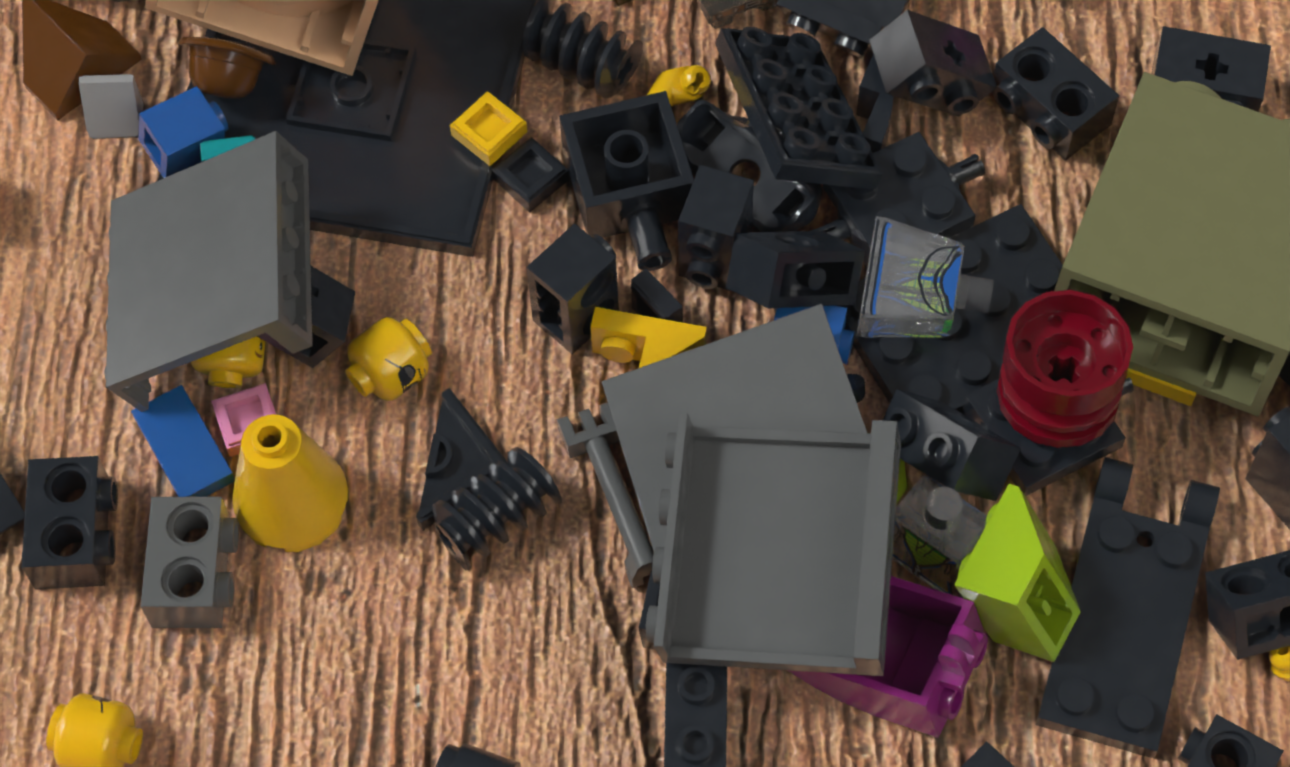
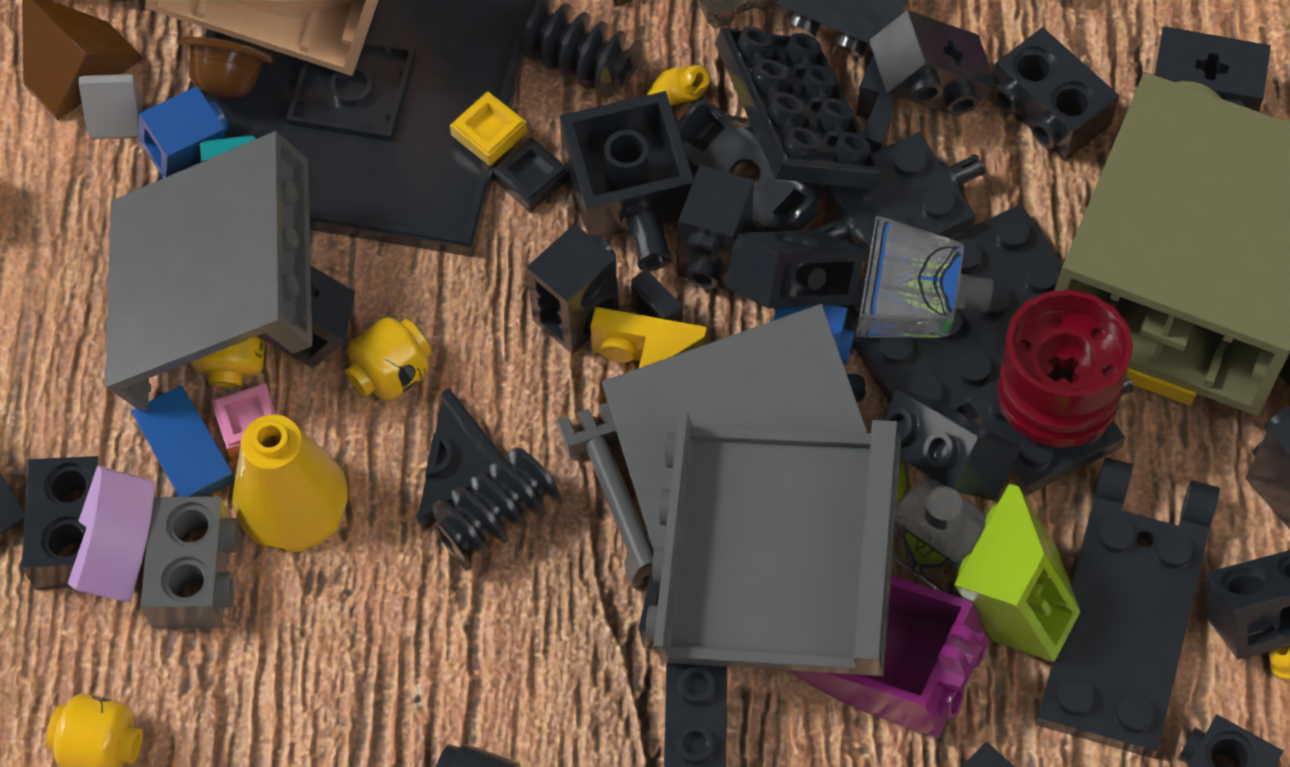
none -> lavender slope [68,466,155,603]

